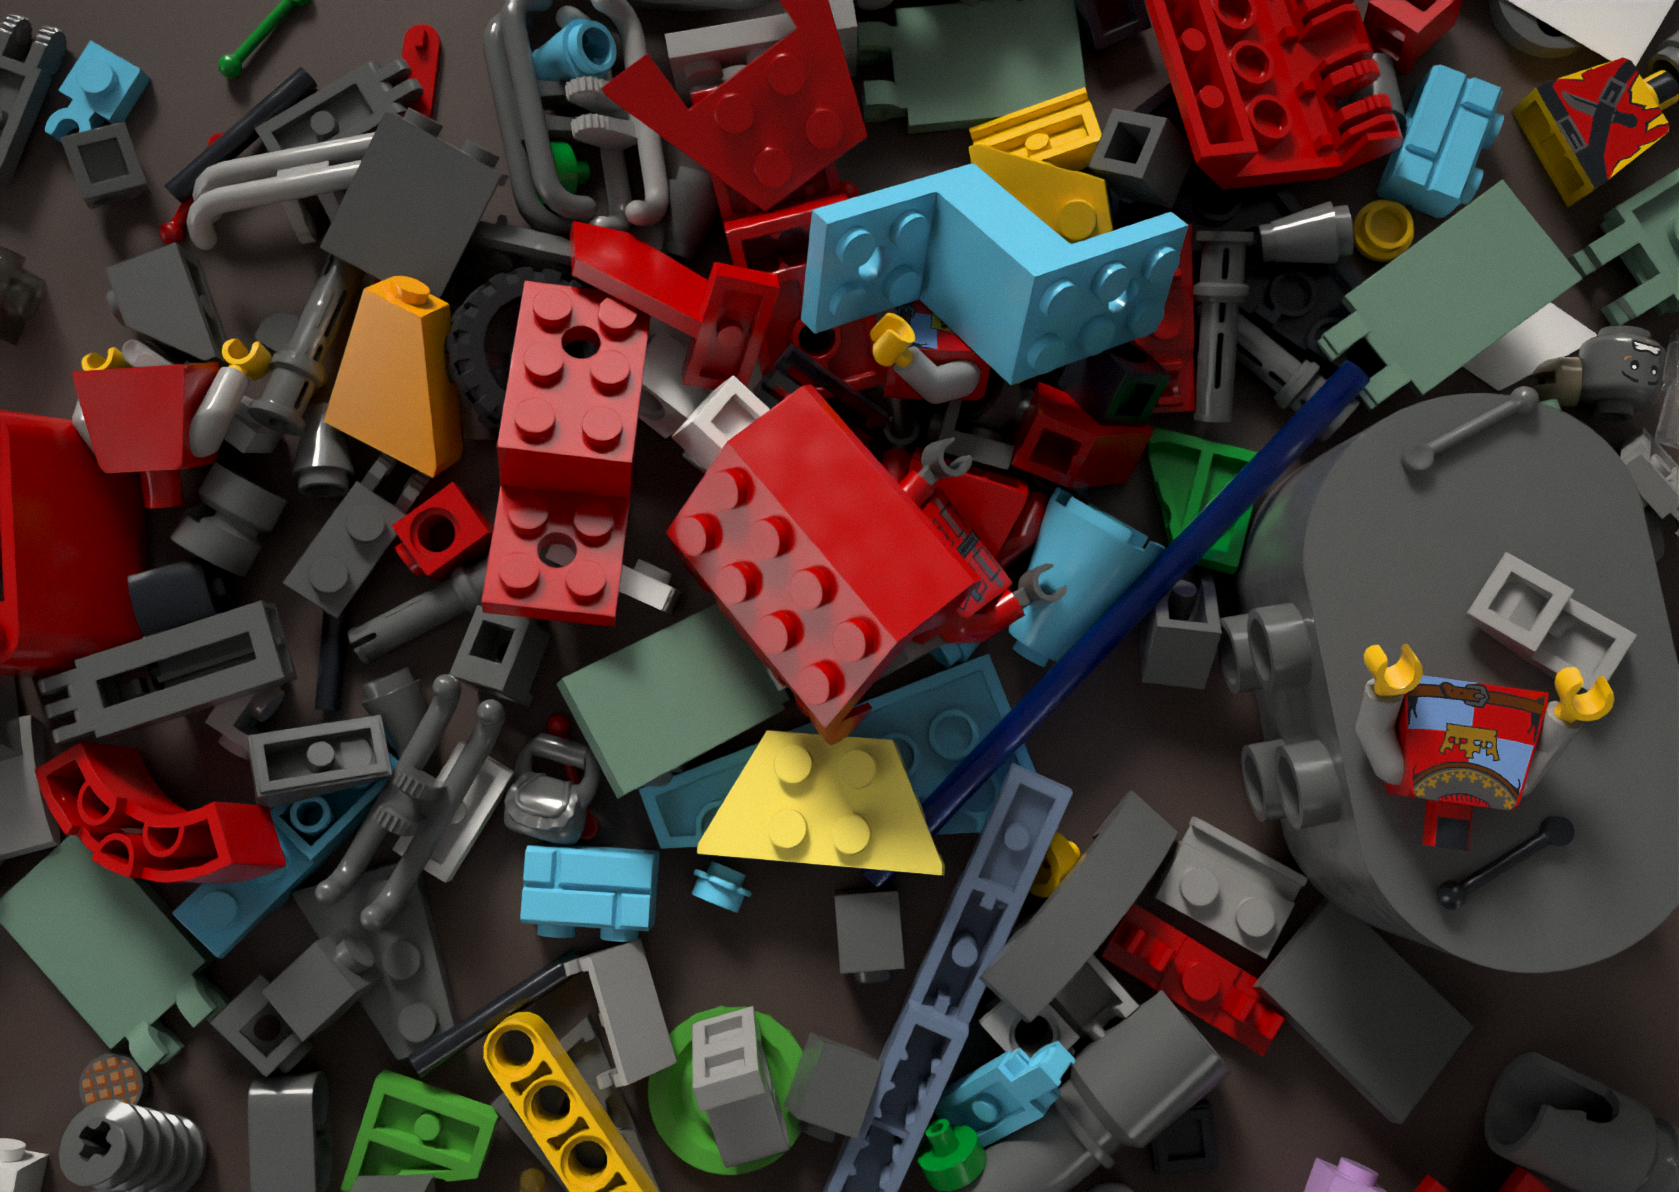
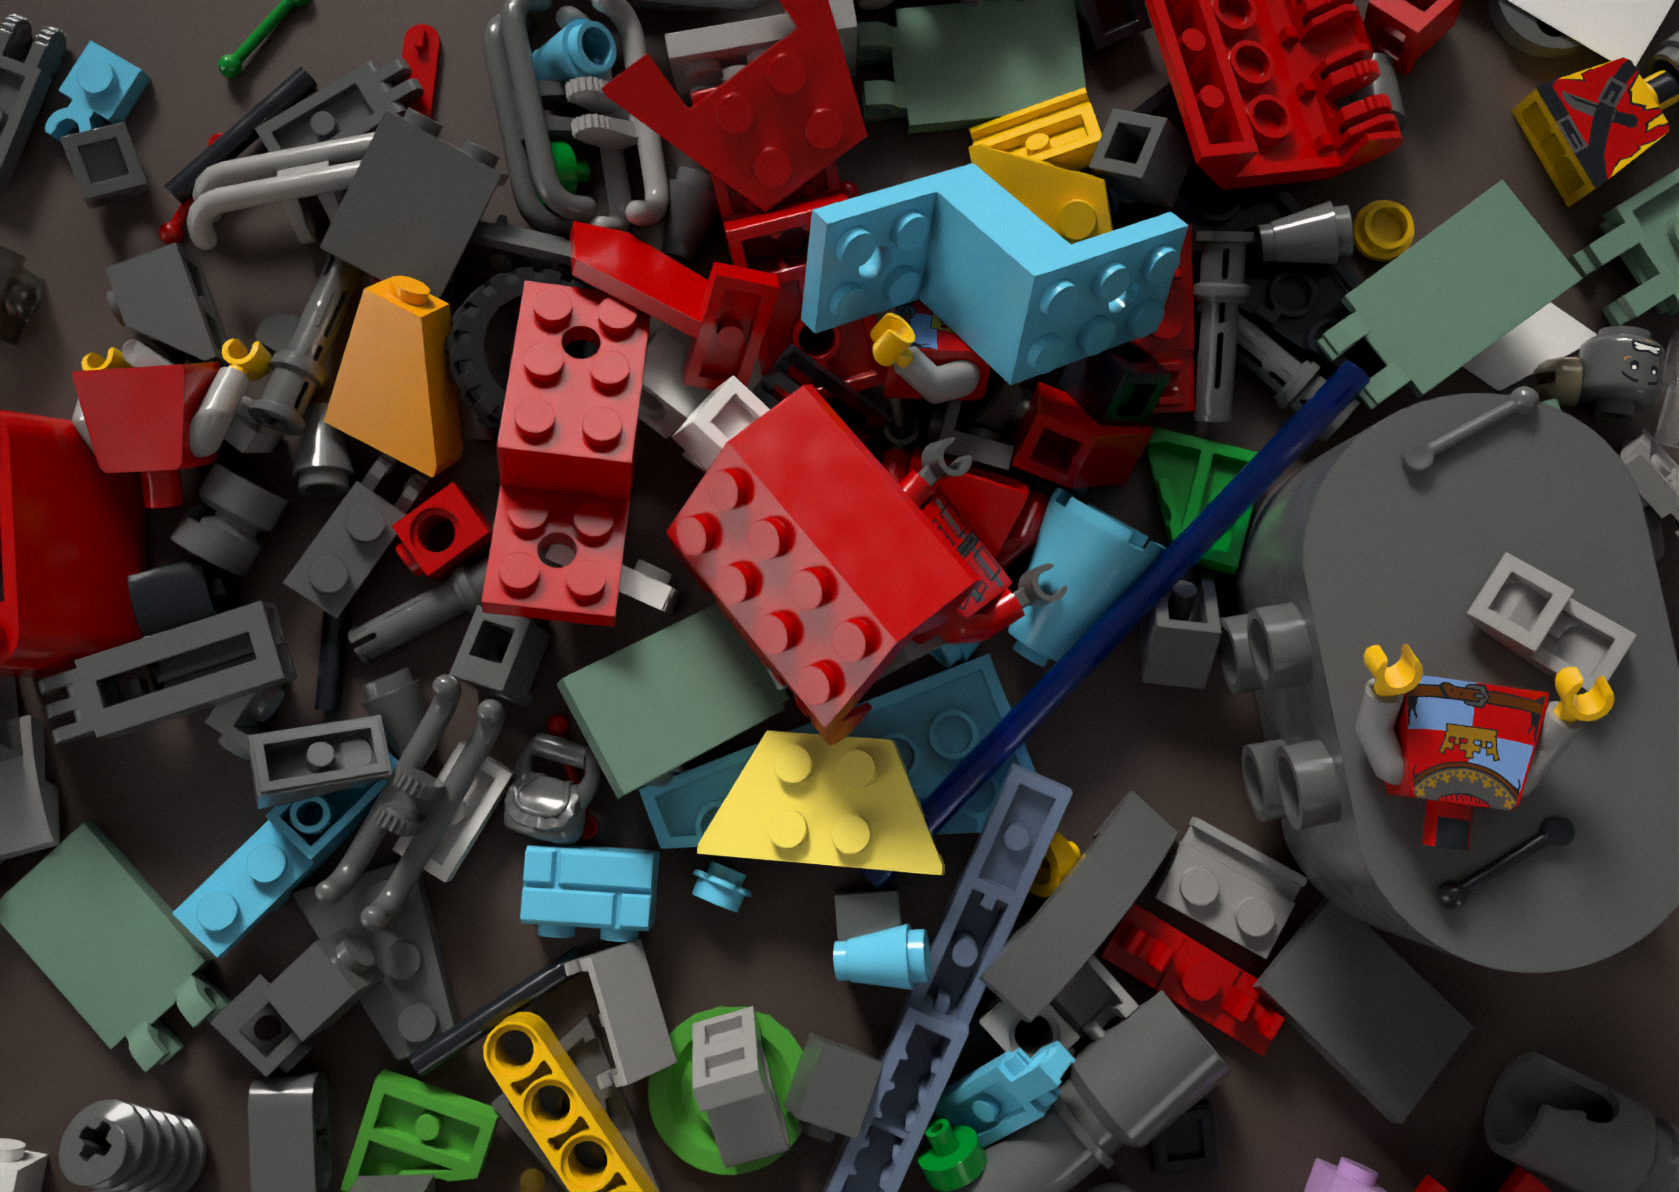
red brick [34,741,287,884] -> none
tile [79,1050,150,1107] -> none
medium azure brick [1376,64,1504,218] -> none
none -> medium azure cone [833,923,931,990]

